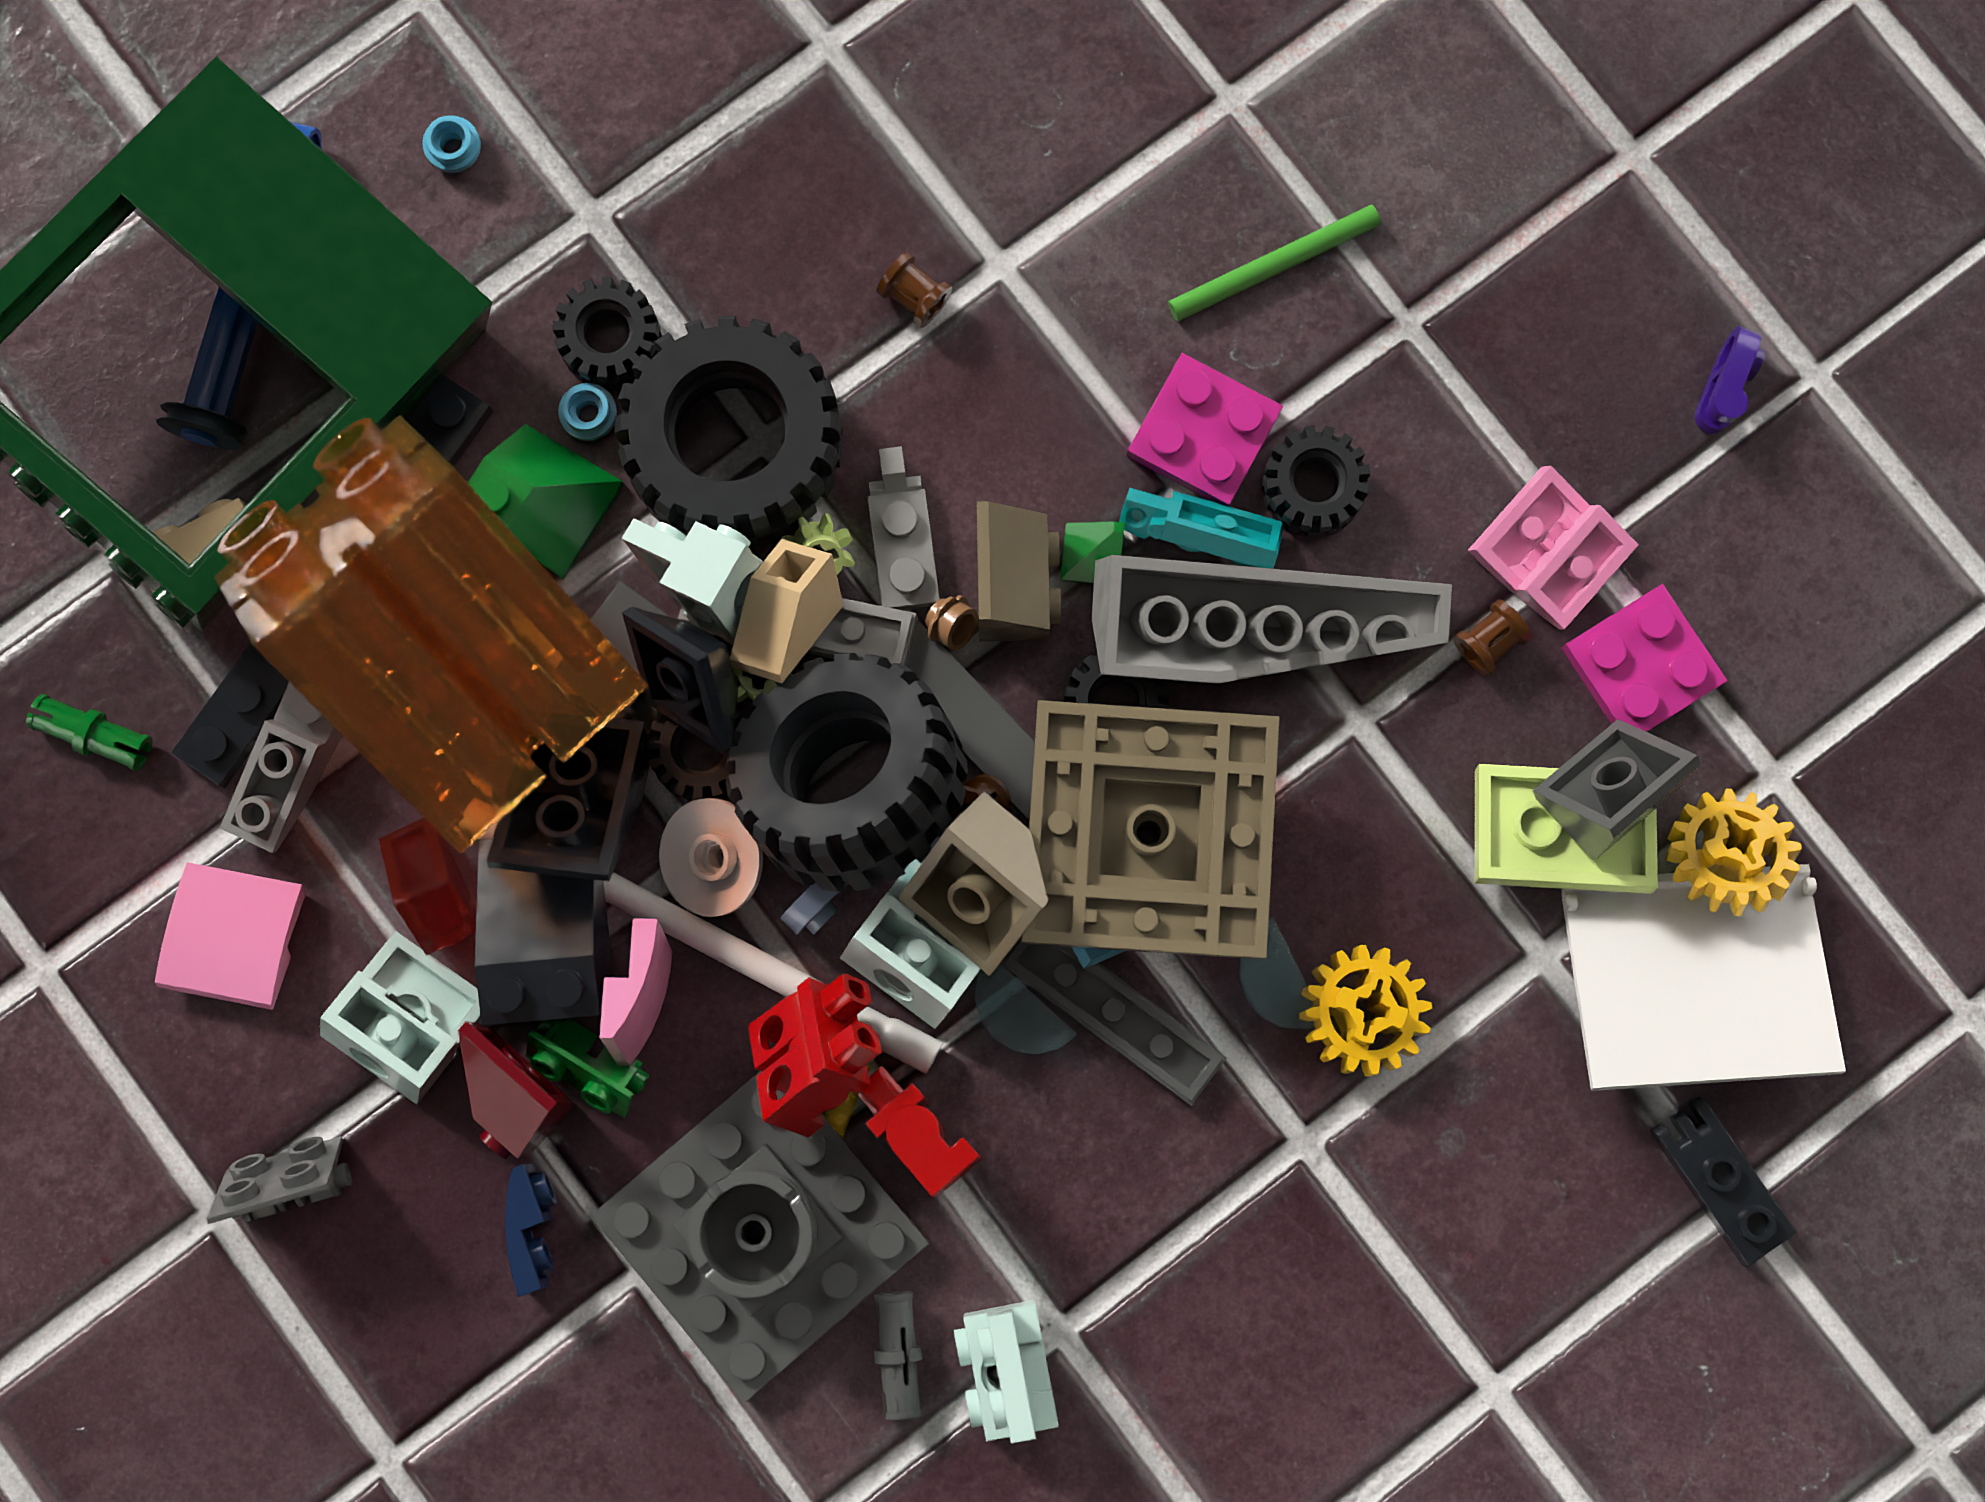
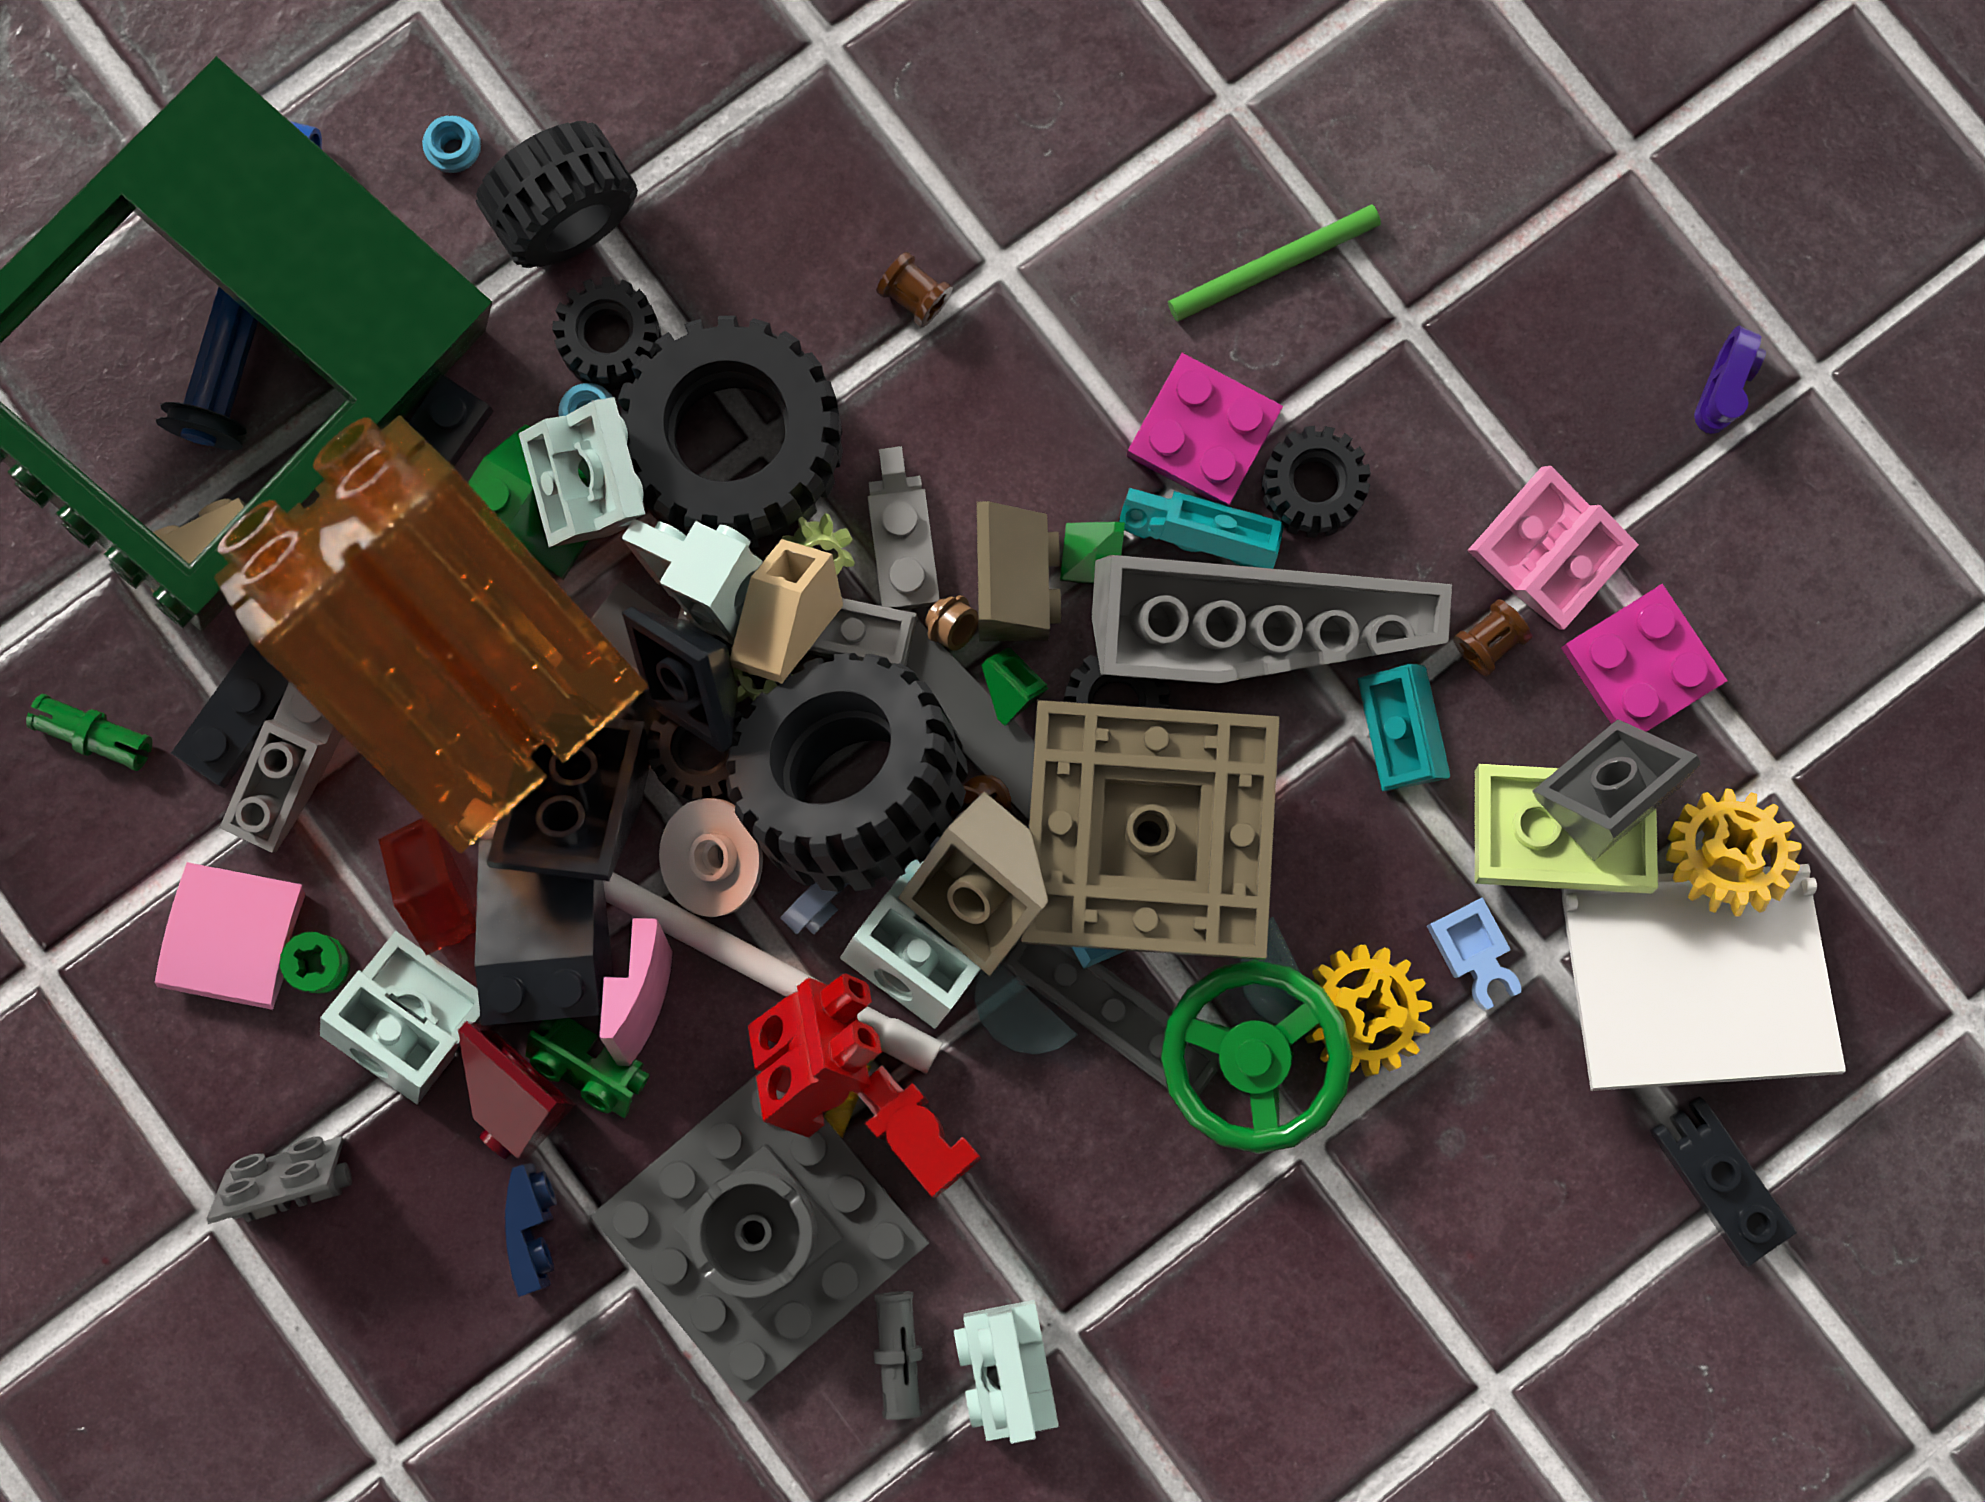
none -> green wheel [280,932,351,994]
none -> black tyre [476,121,638,268]
none -> light aqua brick [519,397,645,547]
none -> green slope [982,648,1049,726]
none -> green piece [1161,960,1353,1154]
none -> teal slope [1357,663,1450,791]
none -> light blue plate [1427,897,1521,1011]

